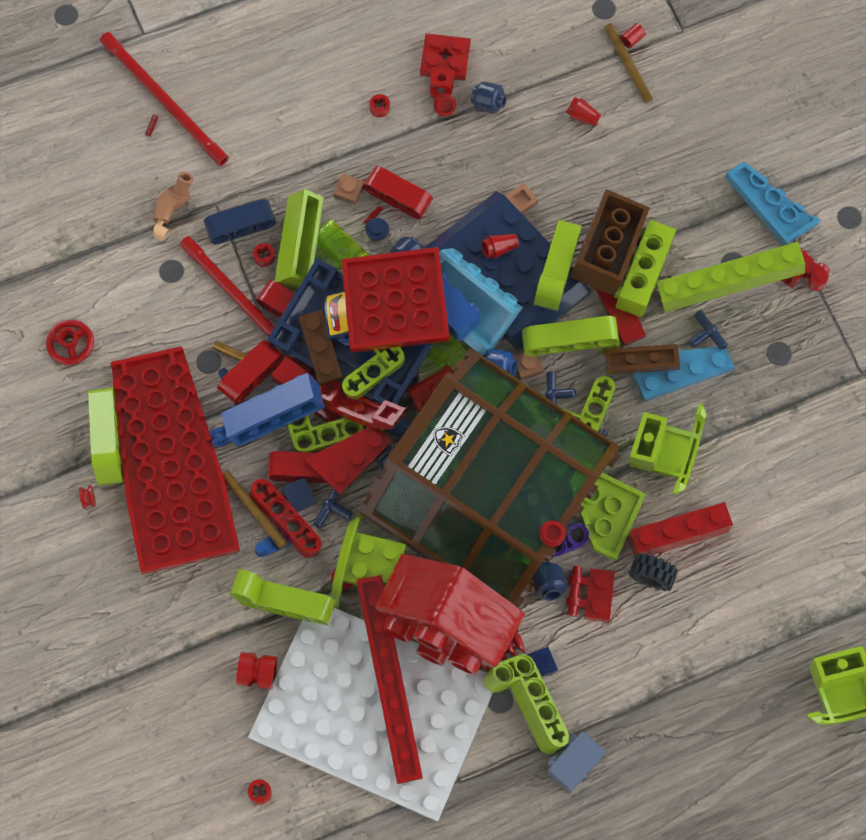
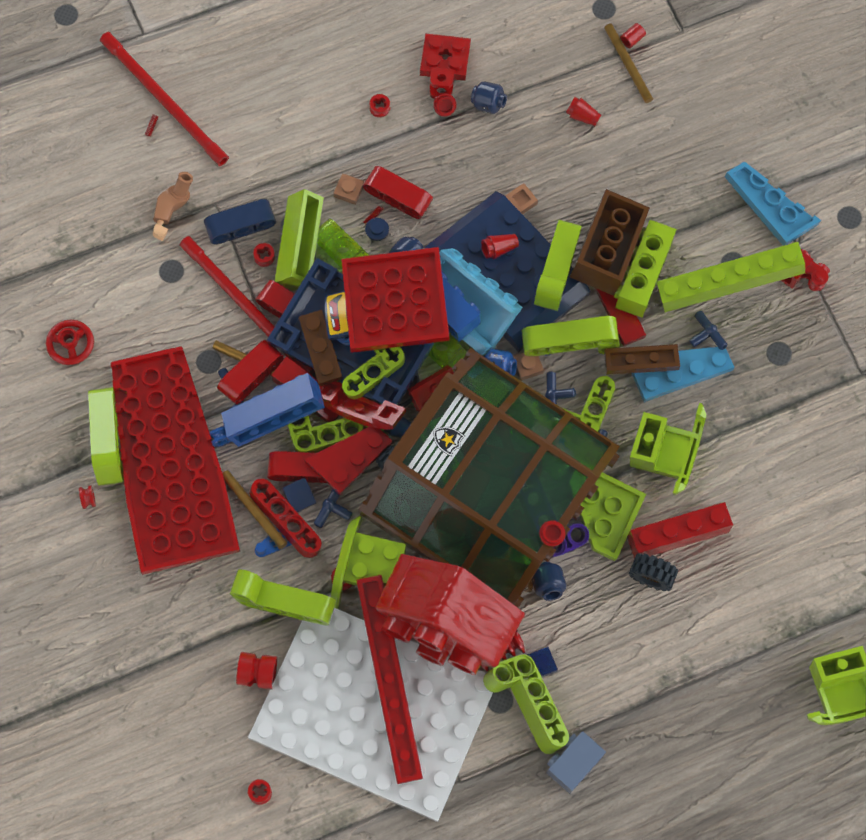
red plate [566,566,615,622] -> none

